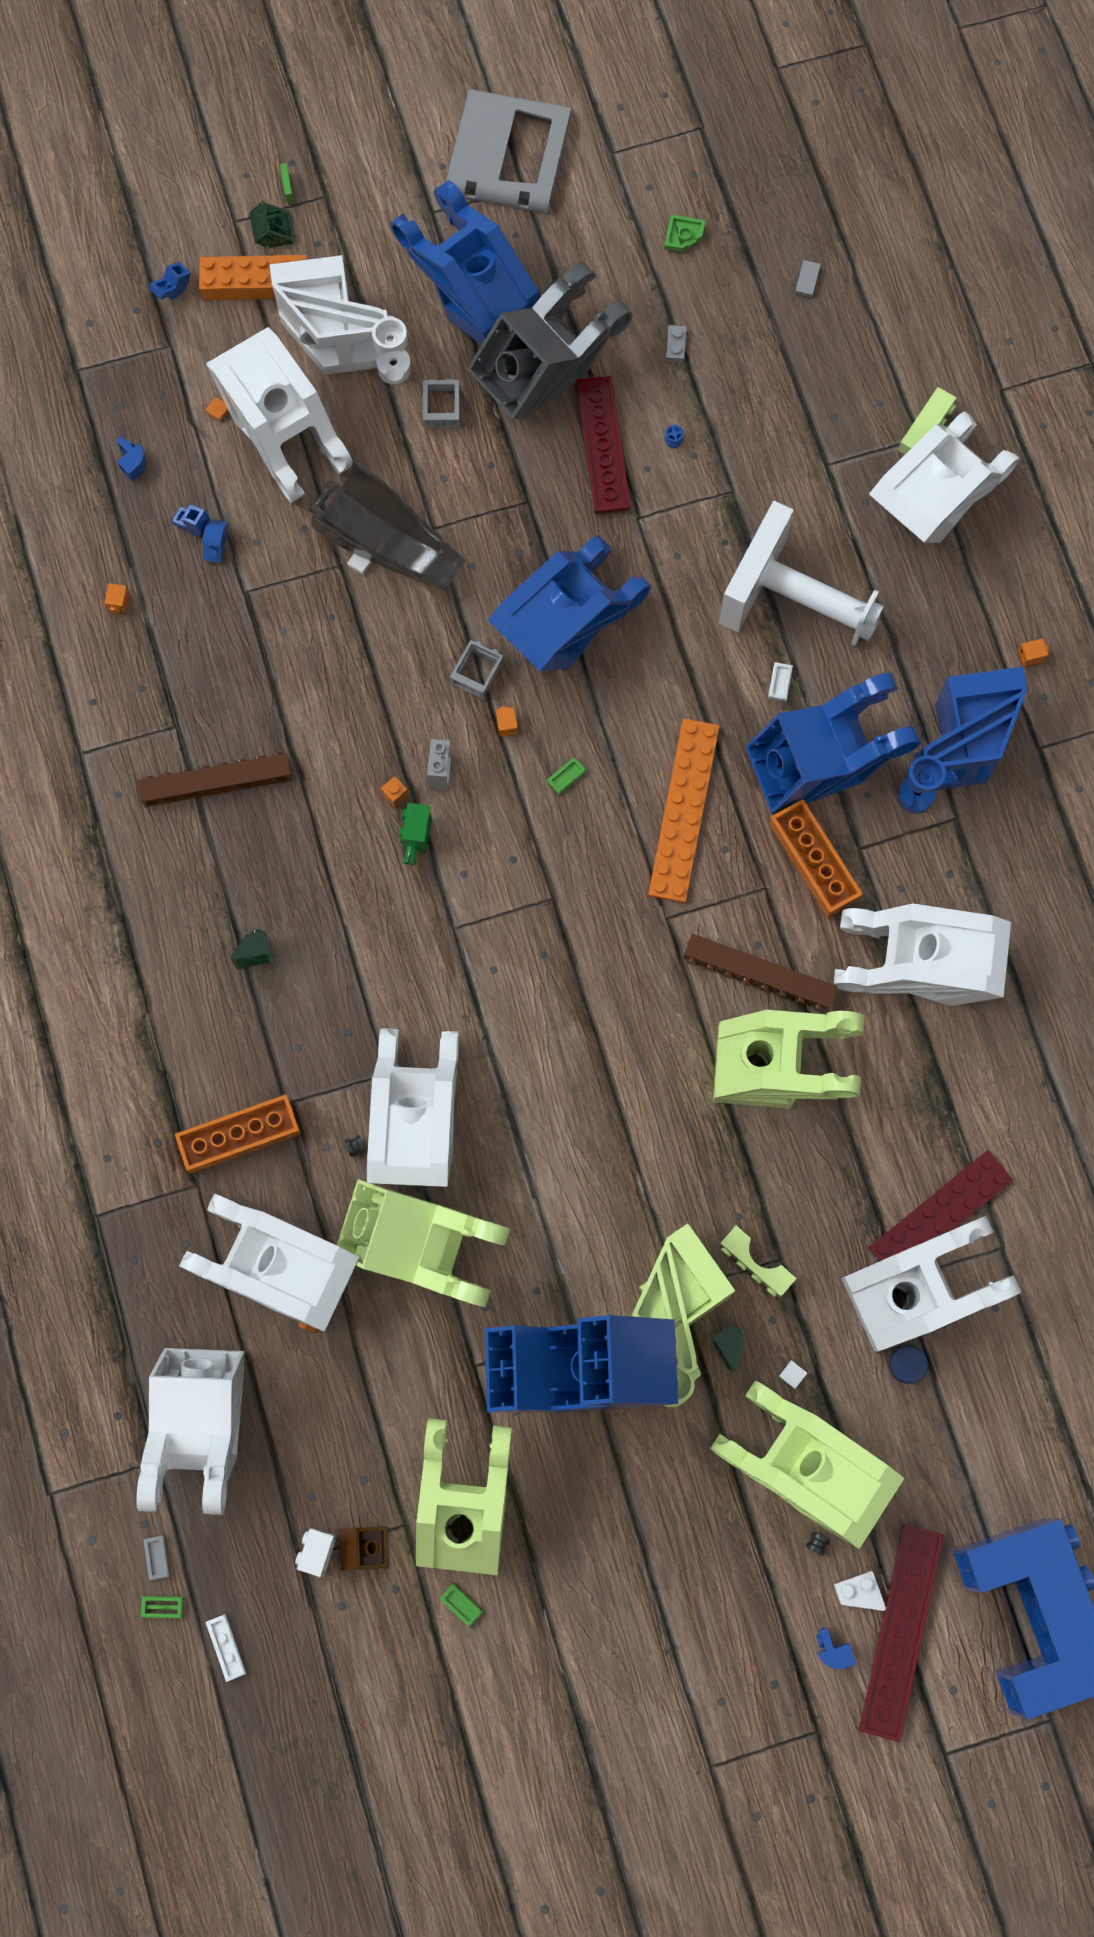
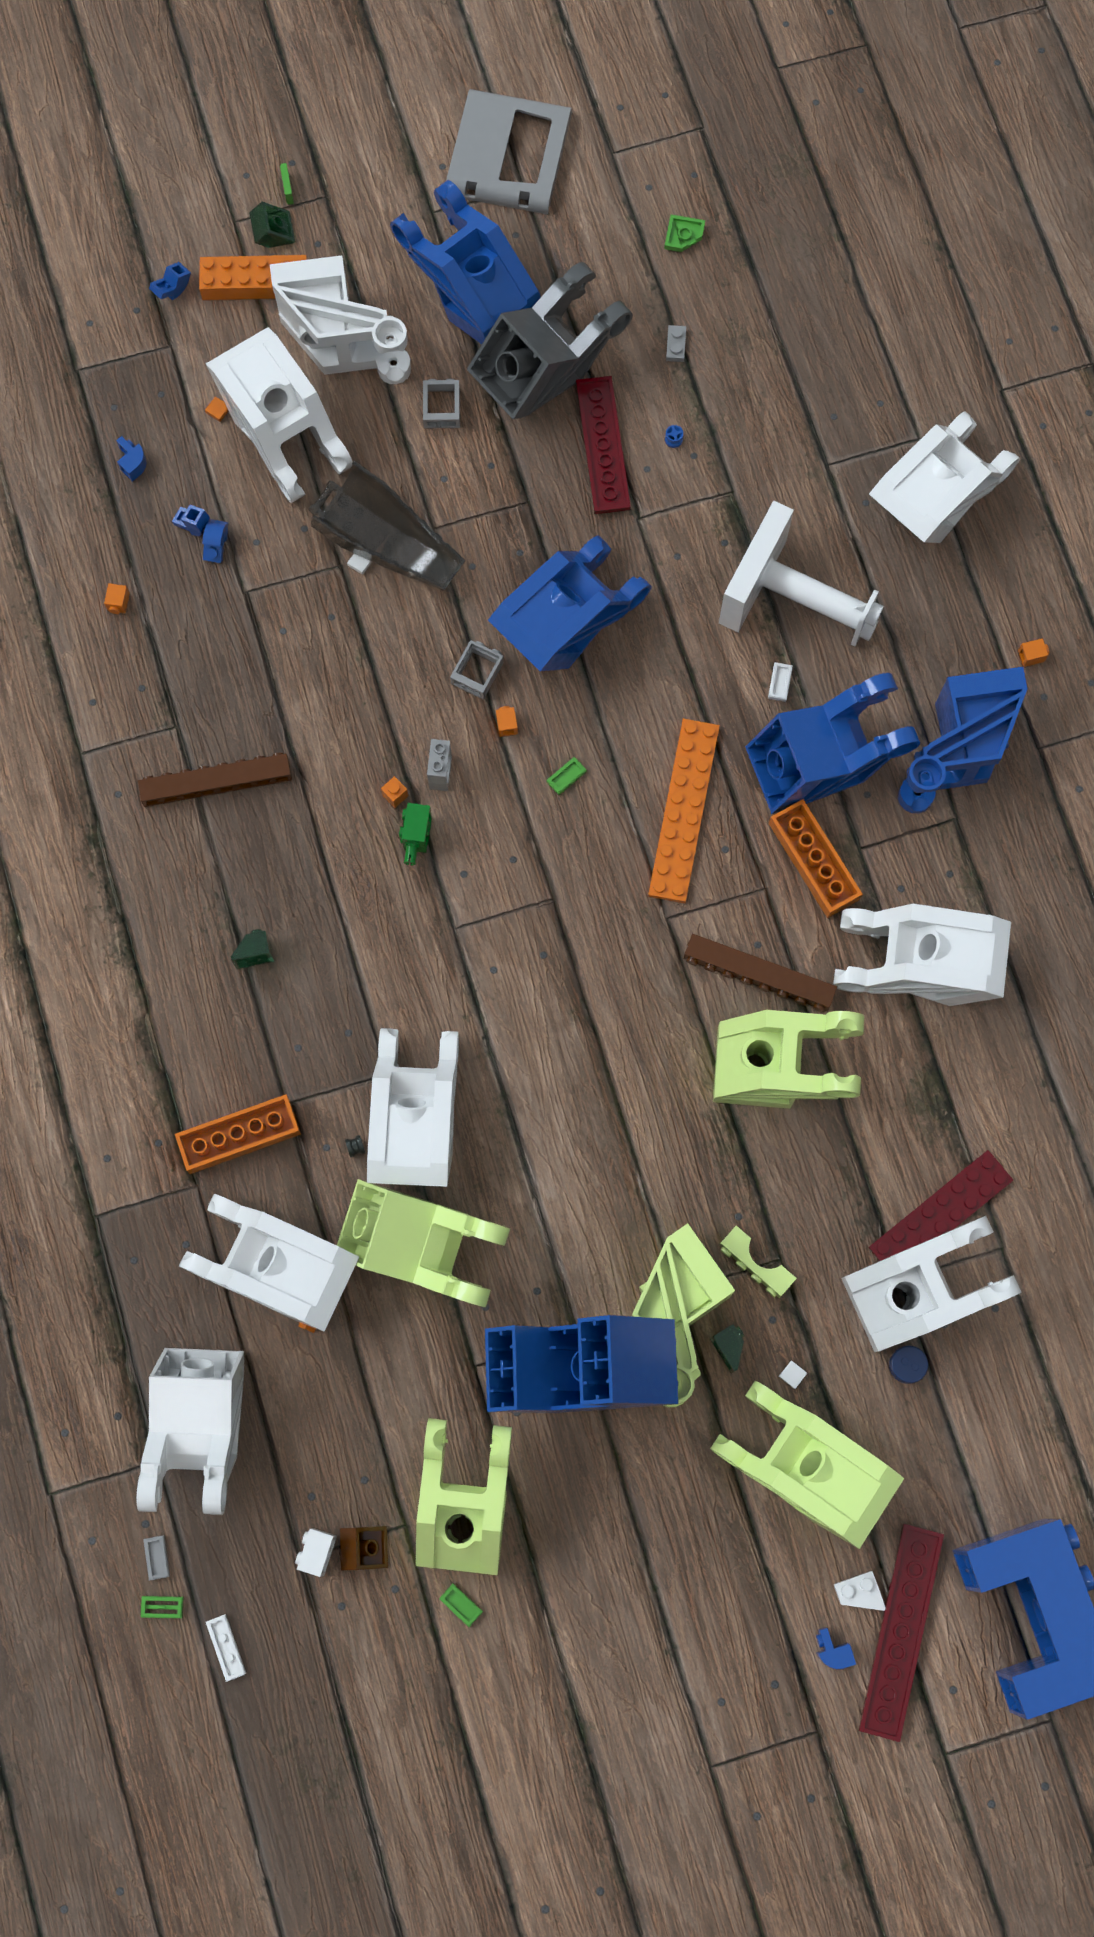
light grey tile [795,260,821,298] -> none
pearl dark grey wheel [805,1532,831,1556] -> none
yellowish green brick [898,387,956,454] -> none

